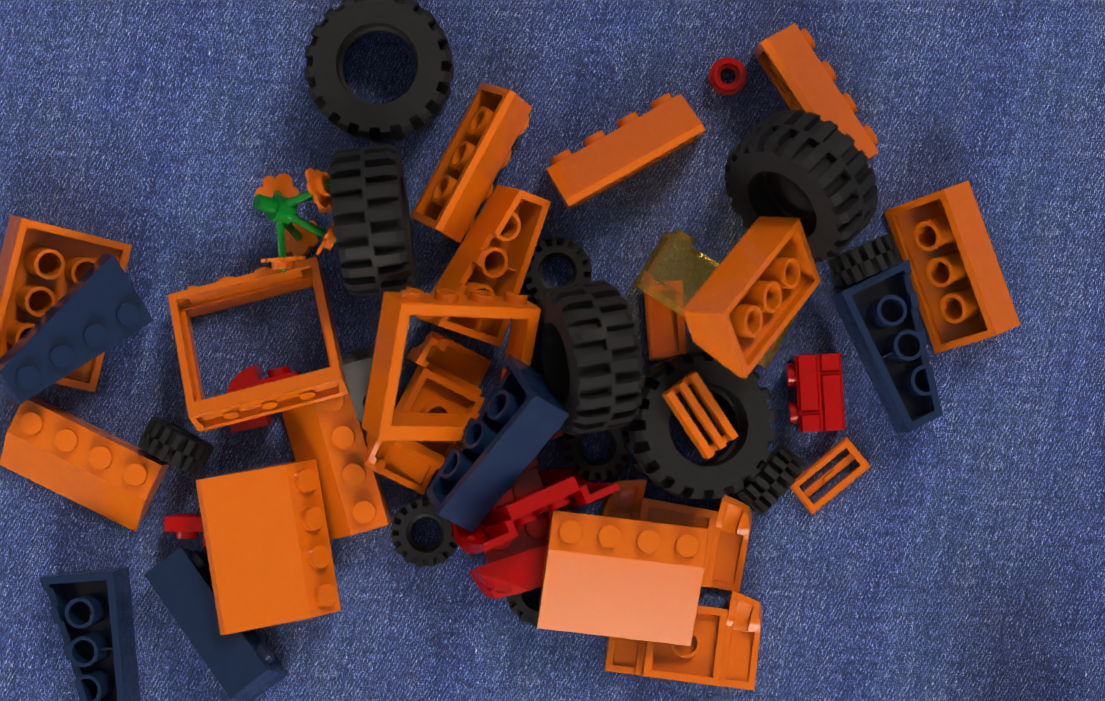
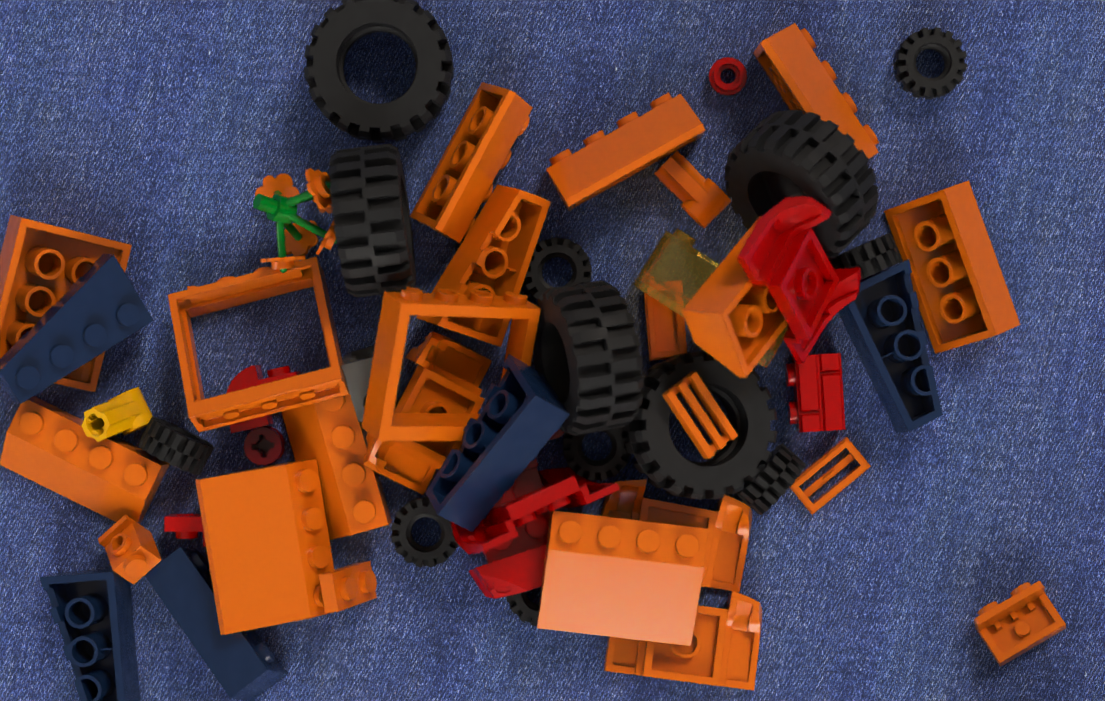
none -> yellow piece [81,387,153,442]
none -> orange brick [98,514,162,585]
none -> dark red wheel [244,426,286,465]
none -> orange plate [319,561,377,613]
none -> orange piece [654,151,731,229]
none -> red piece [737,196,861,364]
none -> black tyre [893,27,967,100]
none -> orange bracket [974,581,1066,667]

